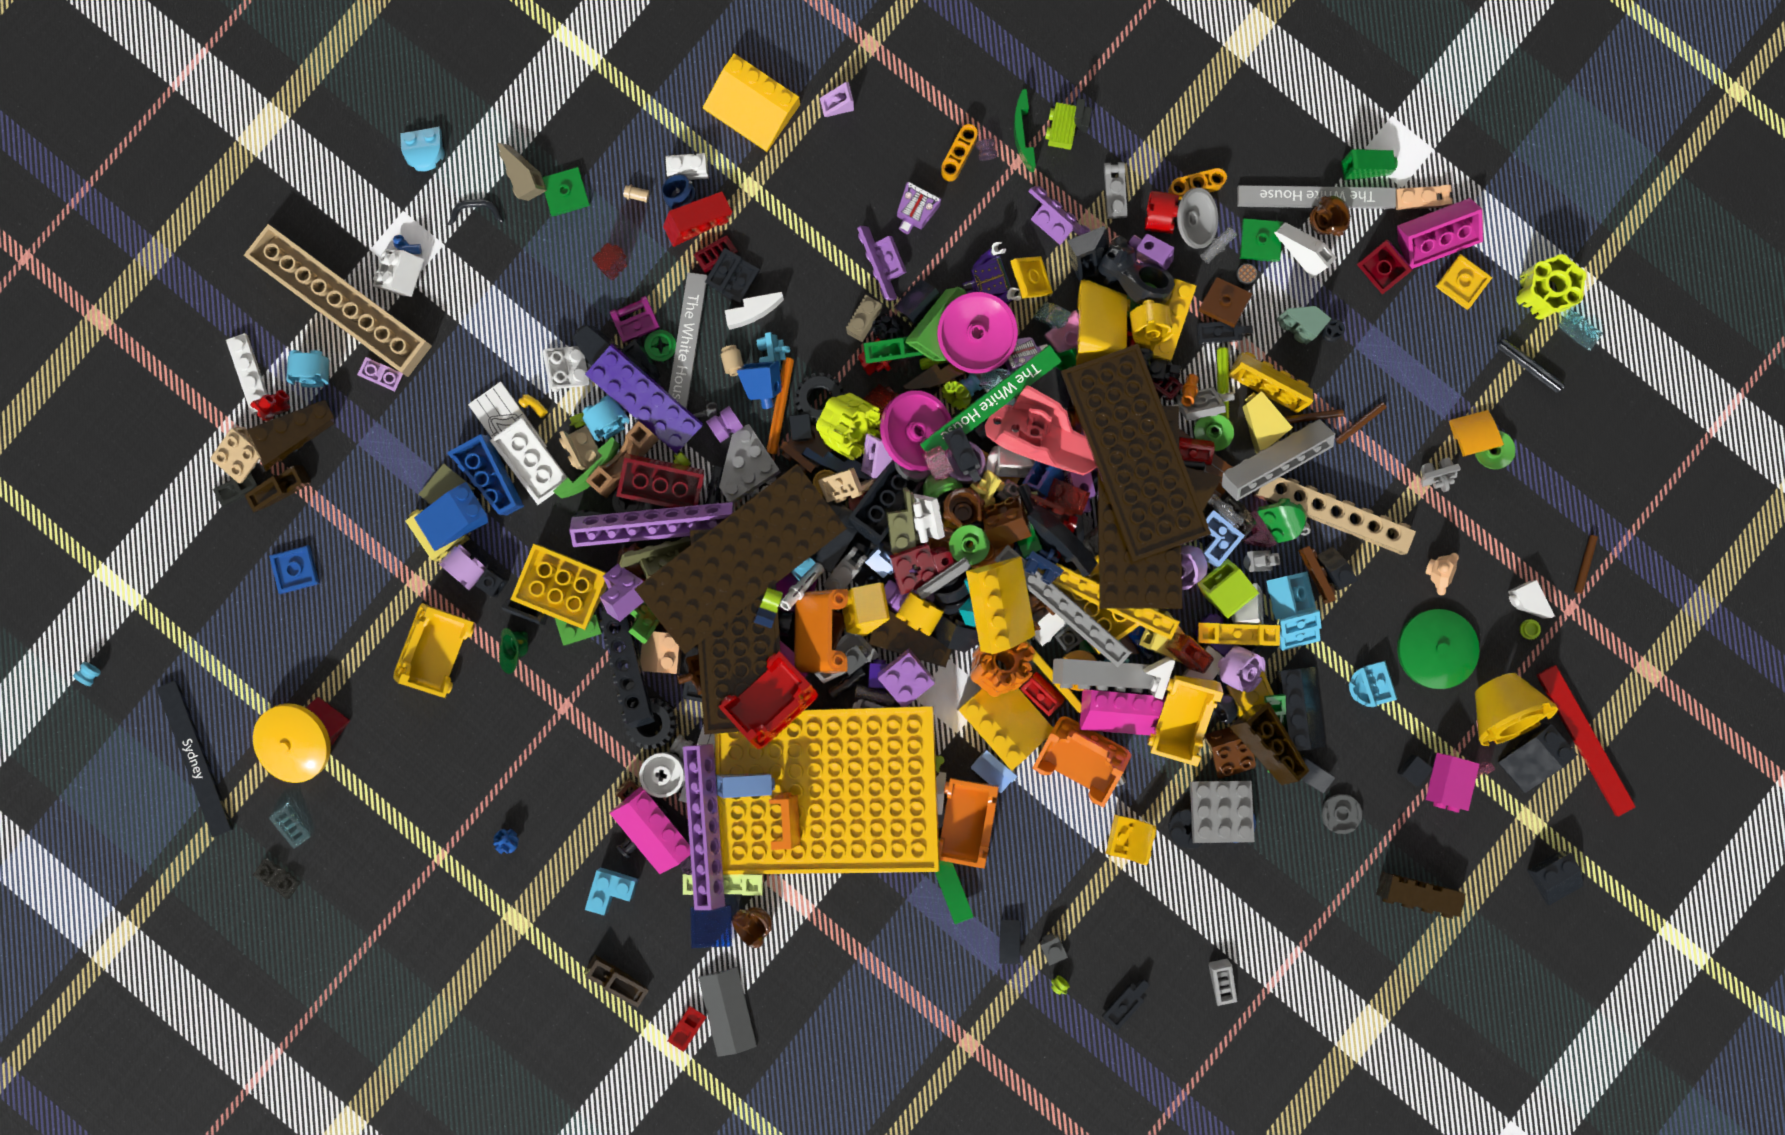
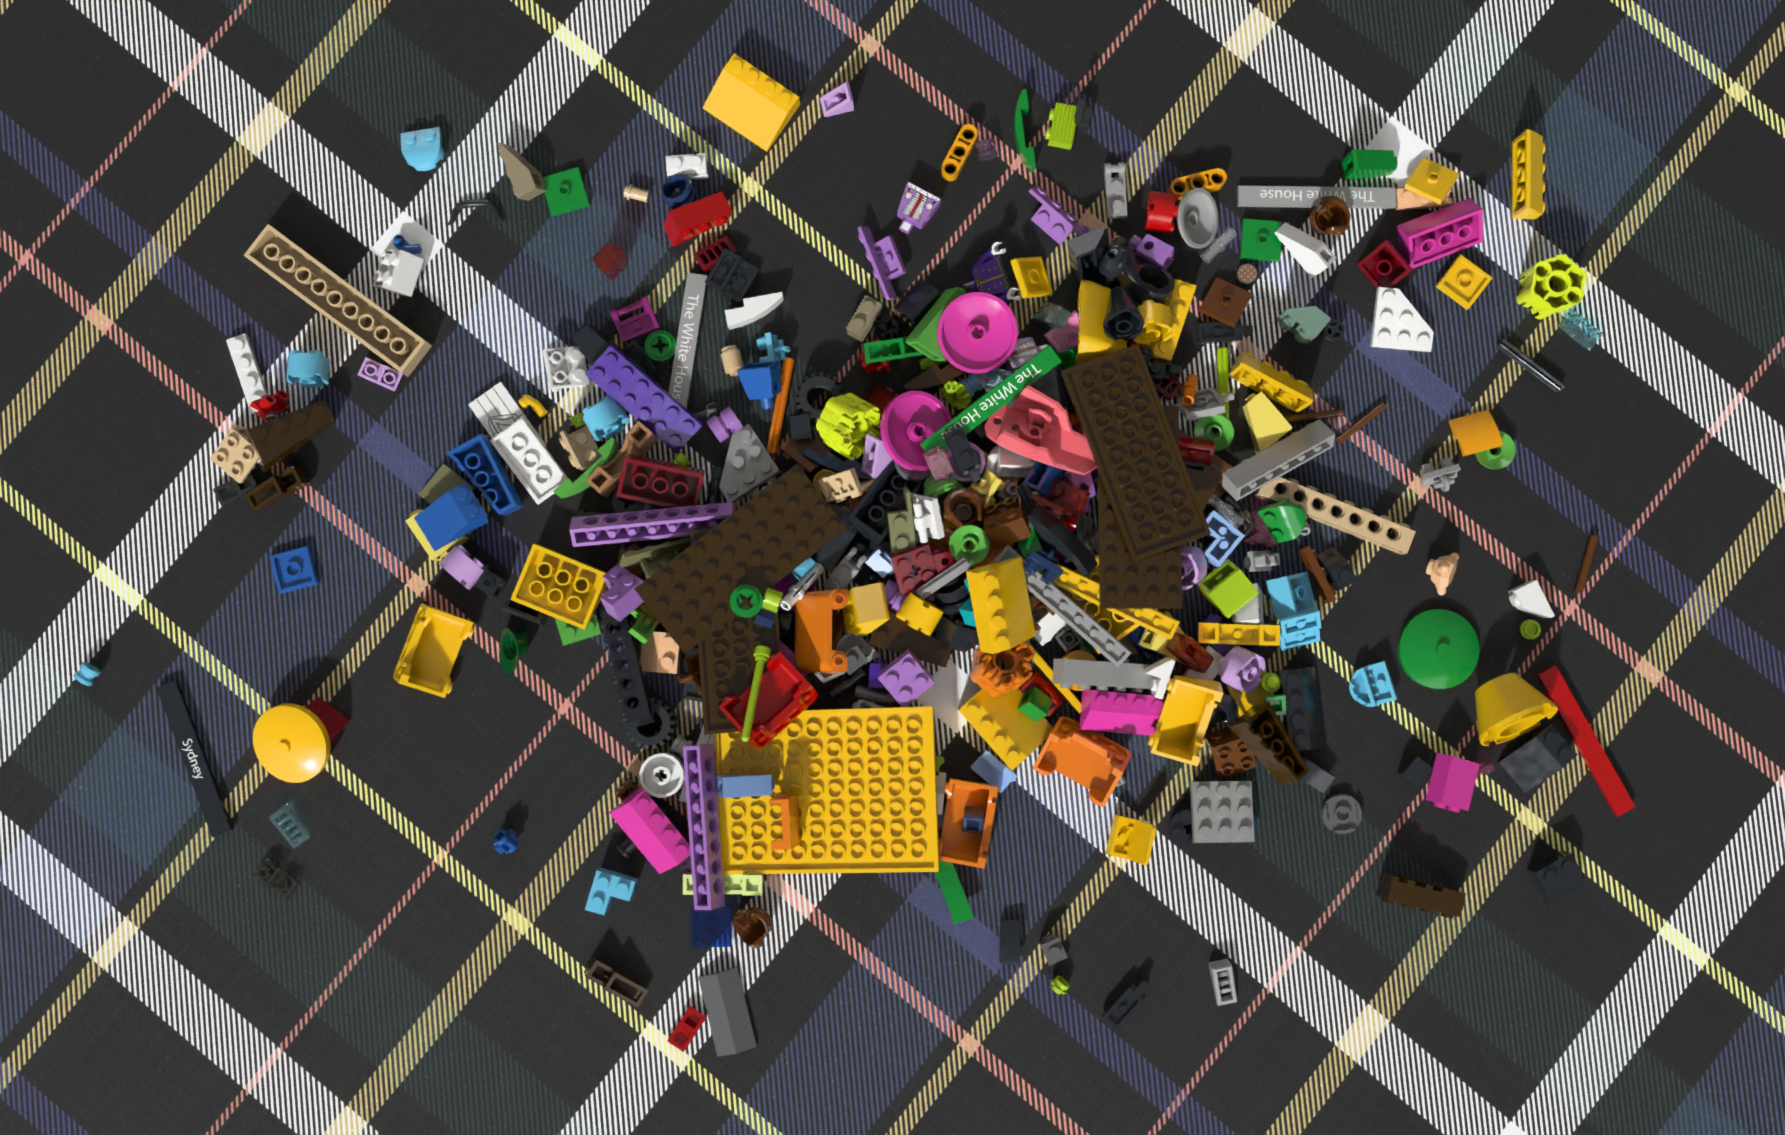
none -> green gear [730,585,763,618]
none -> lime piece [741,646,771,742]
none -> slope [962,807,985,834]
none -> green panel [1017,687,1052,721]
none -> black cone [1103,286,1144,341]
none -> lime plate [1260,672,1281,693]
none -> white plate [1370,287,1434,352]
none -> yellow plate [1404,157,1460,204]
none -> yellow slope [1512,129,1545,219]

